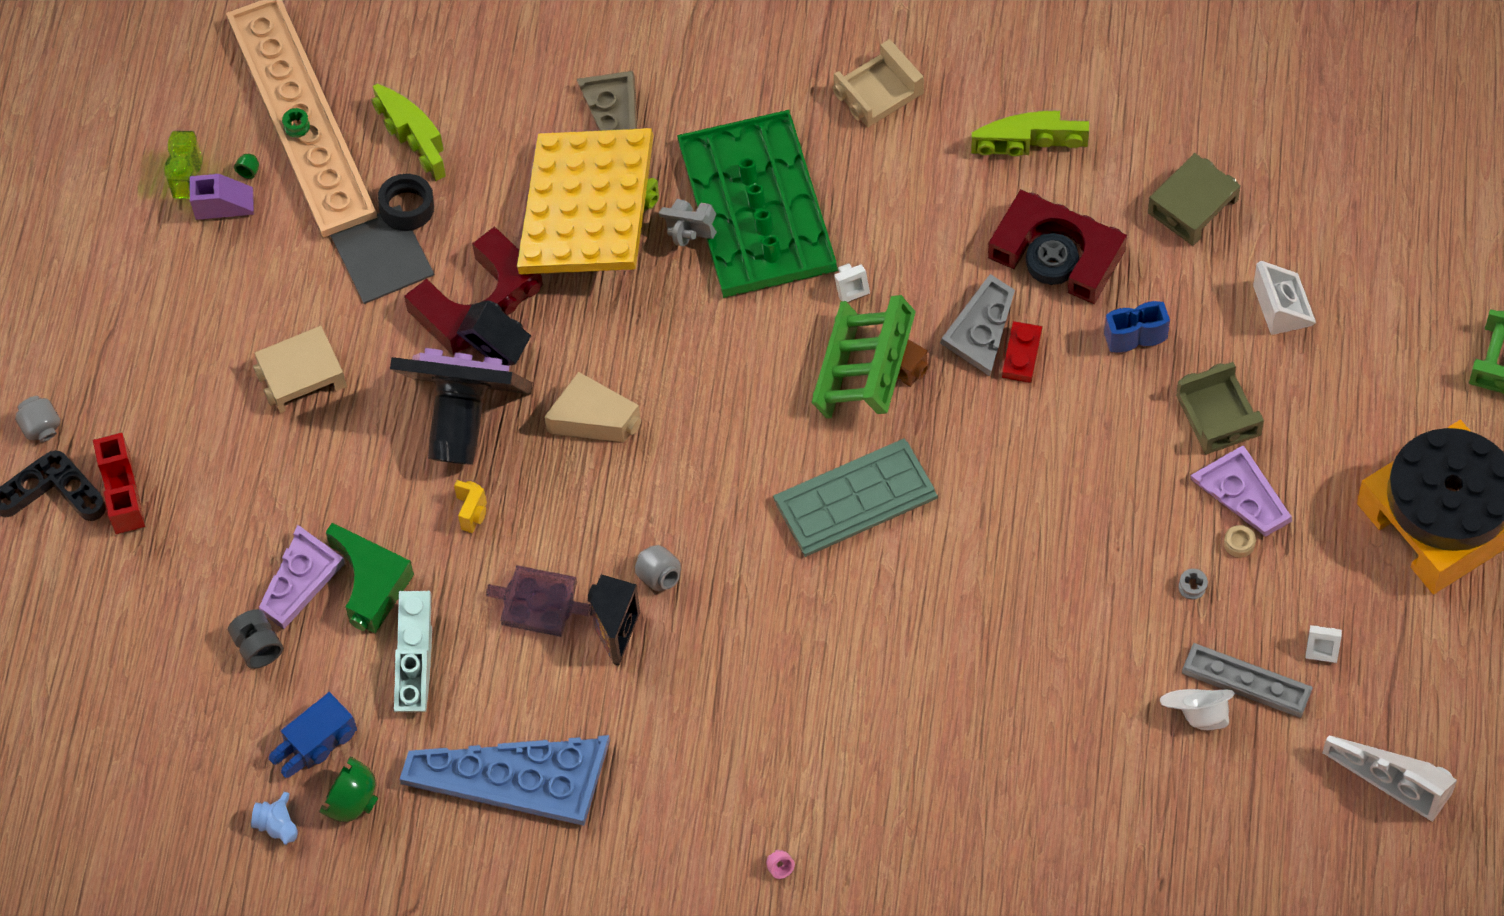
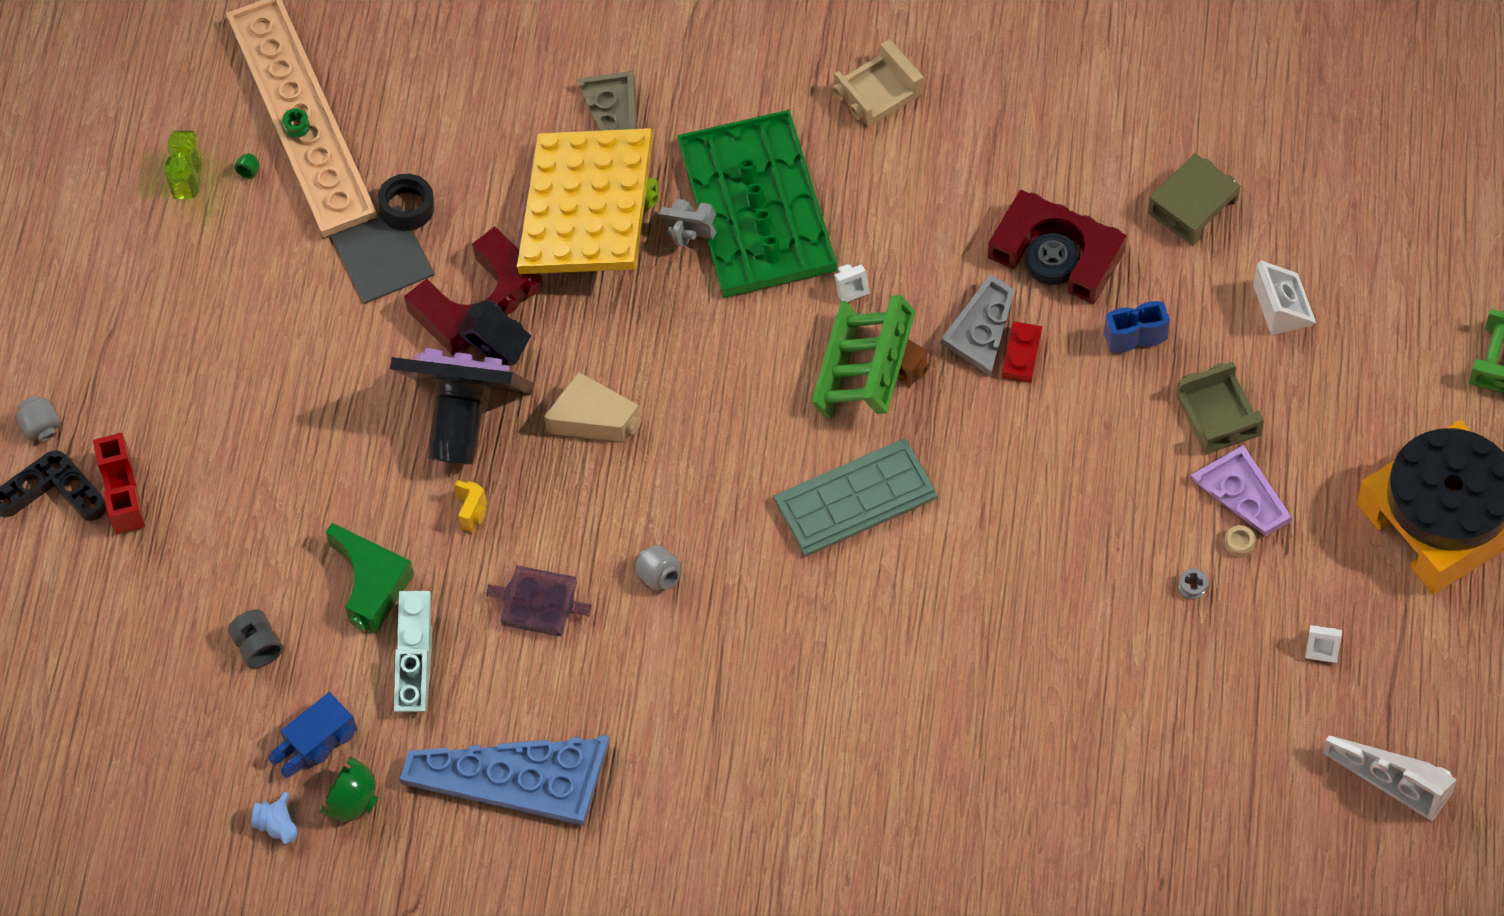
medium lavender slope [190,174,254,220] -> none
tan panel [253,326,347,413] -> none
lavender wing [259,525,345,629] -> none
lime slope [371,84,446,181] -> none
black slope [588,574,640,666] -> none
bright pink hinge [766,850,795,879] -> none
lime slope [971,111,1089,156] -> none
white piece [1160,689,1235,730] -> none
light grey tile [1182,643,1313,718] -> none

